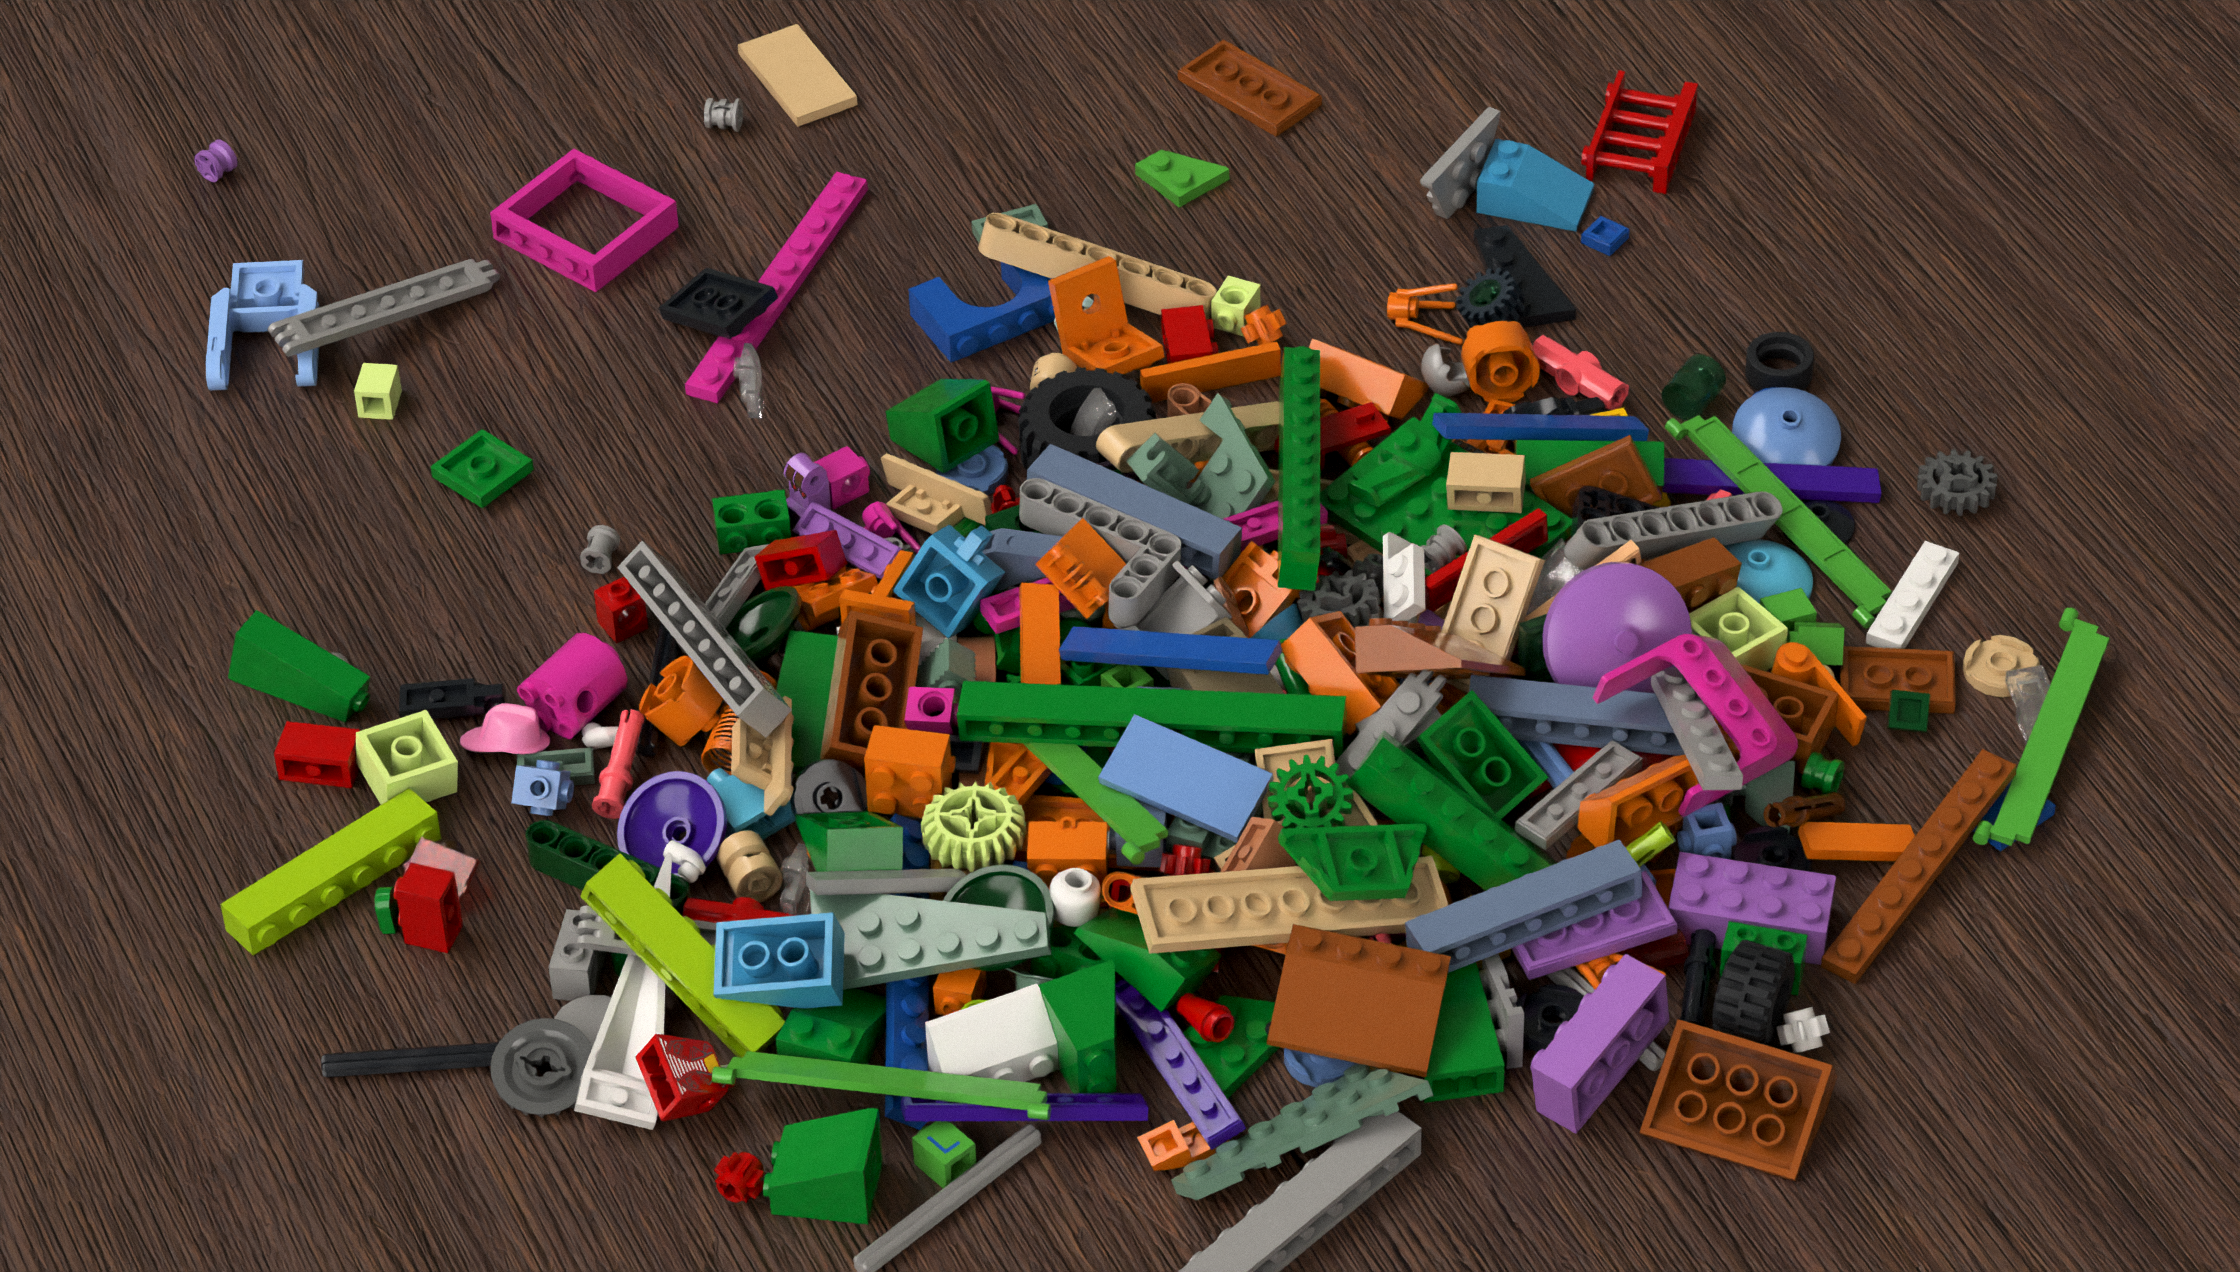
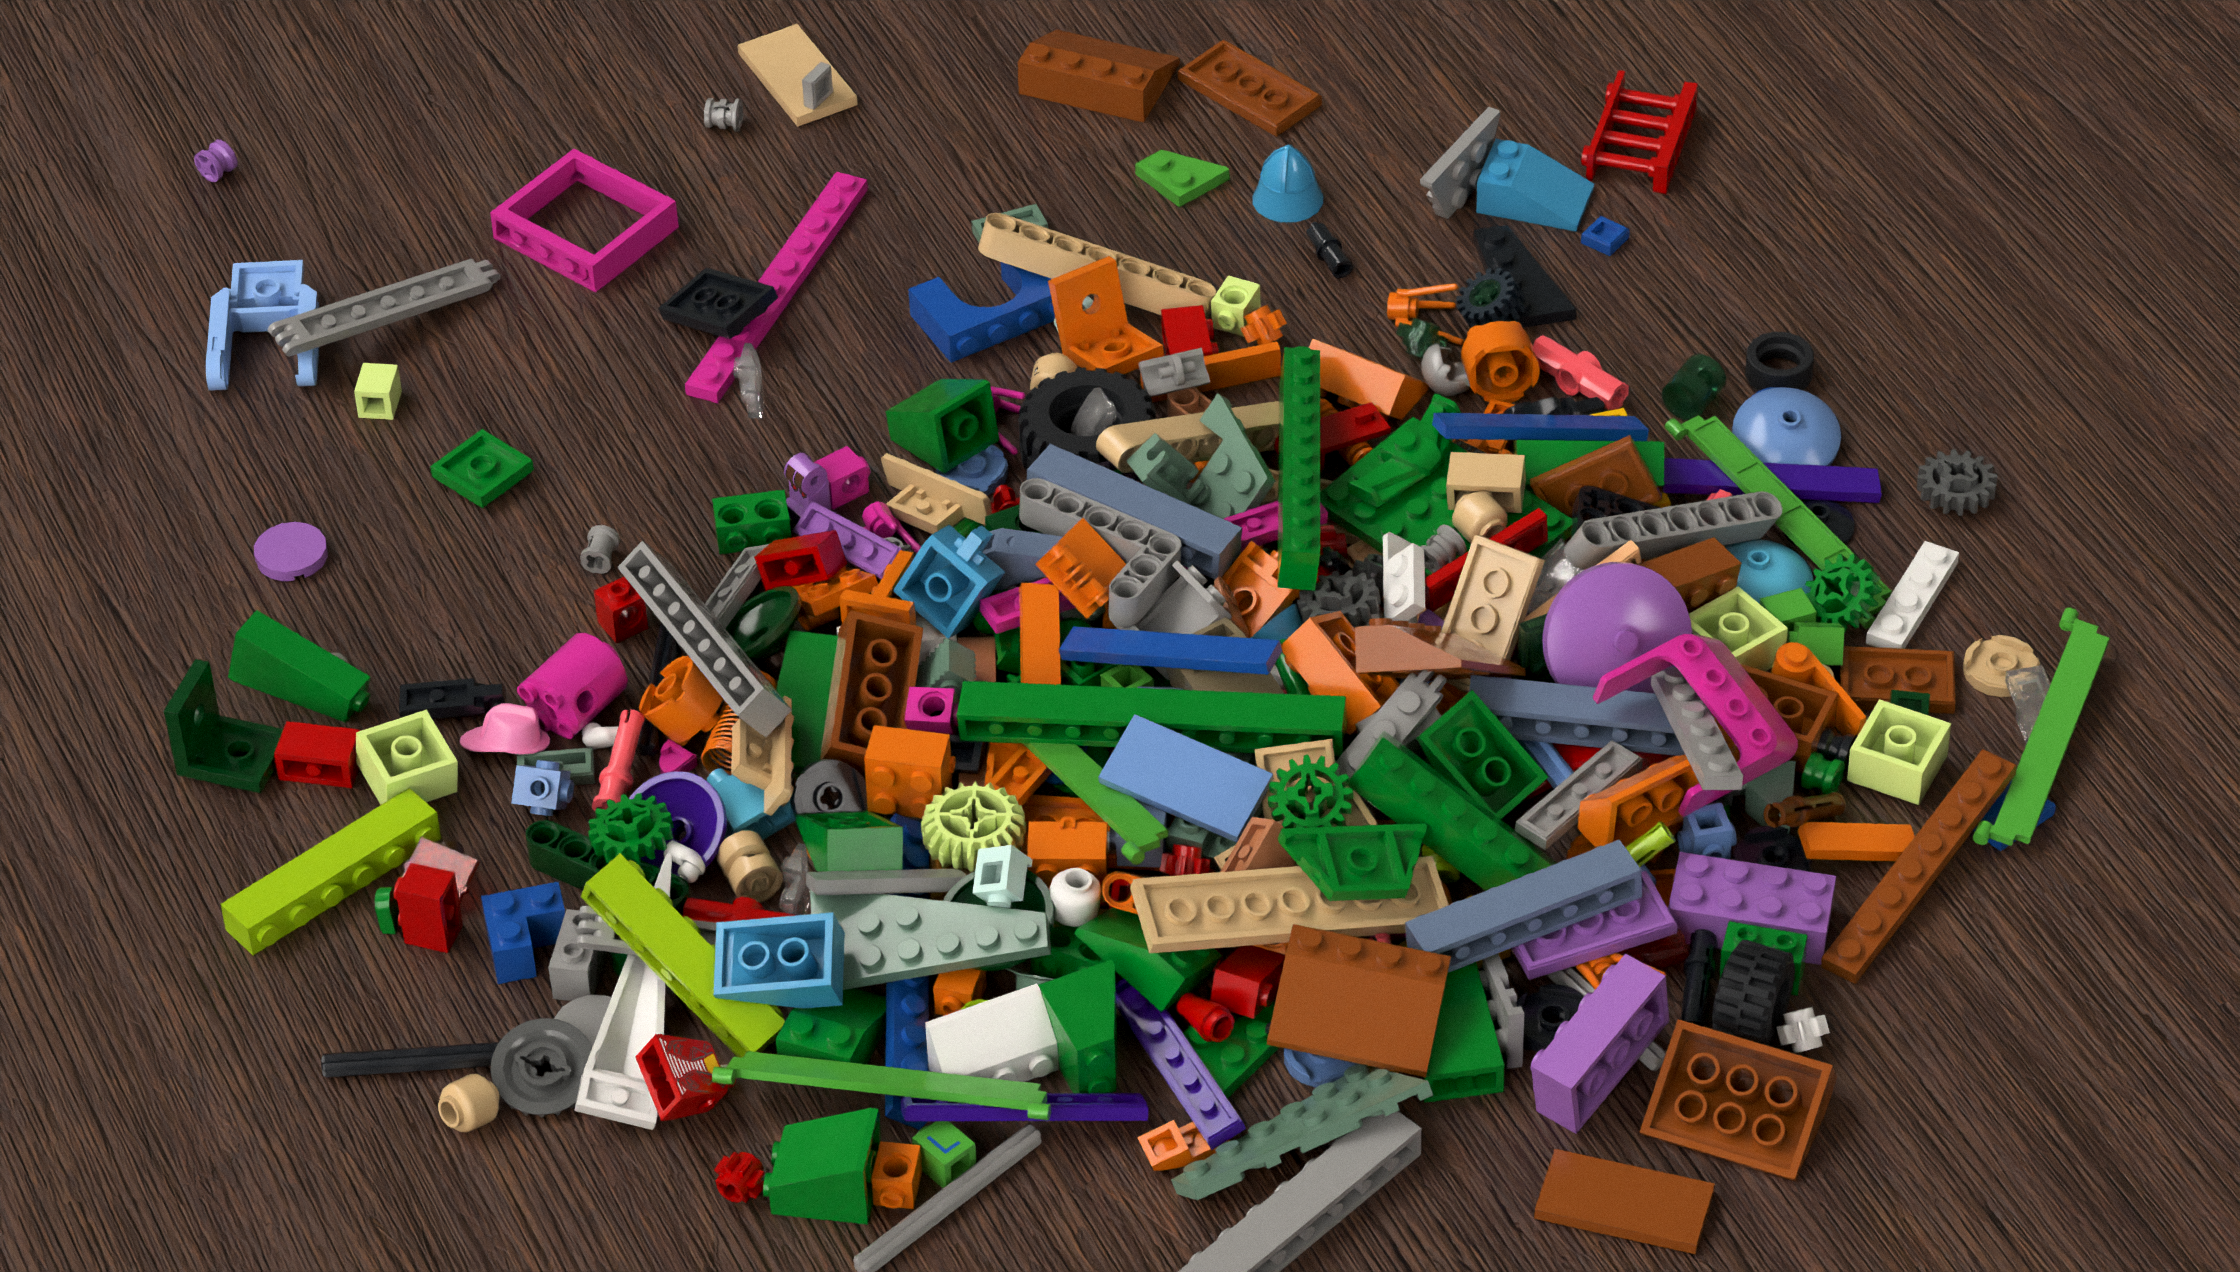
none -> dark green bracket [164,659,283,793]
none -> medium lavender tile [254,522,328,581]
none -> tan head [438,1074,500,1133]
none -> blue brick [481,881,565,984]
none -> green gear [588,793,674,865]
none -> dark pink tile [659,739,698,774]
none -> light grey tile [802,62,833,110]
none -> orange brick [871,1141,923,1209]
none -> light aqua brick [973,845,1033,908]
none -> dark orange slope [1017,29,1180,123]
none -> light grey hips [1138,348,1210,397]
none -> red brick [1210,945,1285,1019]
none -> dark azure helmet [1253,144,1323,222]
none -> black axle [1306,222,1353,278]
none -> clear green plate [1396,318,1448,358]
none -> tan head [1452,491,1508,544]
none -> dark orange tile [1534,1149,1715,1254]
none -> green gear [1805,554,1882,633]
none -> black wheel [1816,726,1857,771]
none -> yellowish green brick [1847,699,1951,805]

